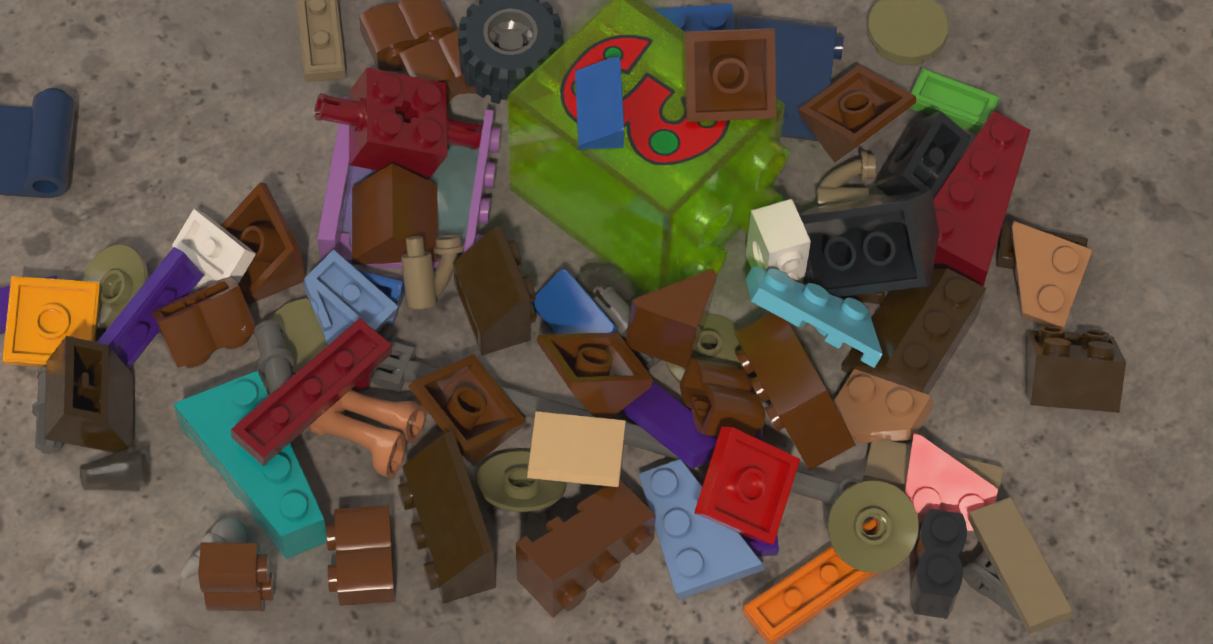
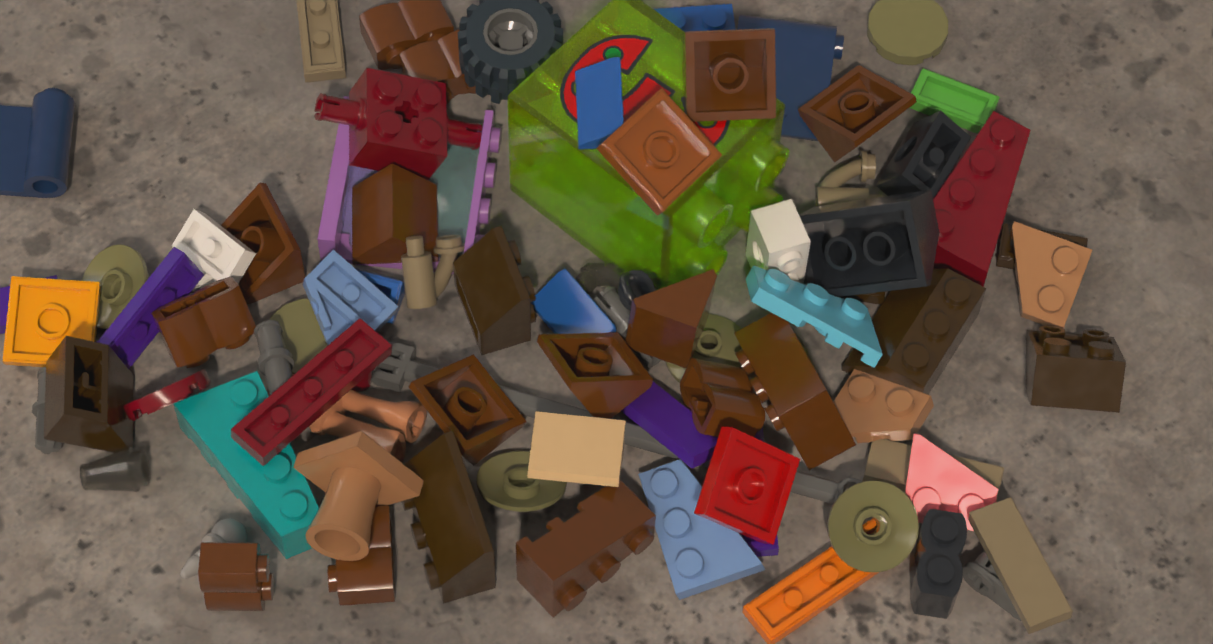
none -> dark red tile [123,369,211,421]
none -> medium nougat plant [293,431,424,561]
none -> dark orange tile [596,88,722,216]
none -> black tile [618,268,663,311]

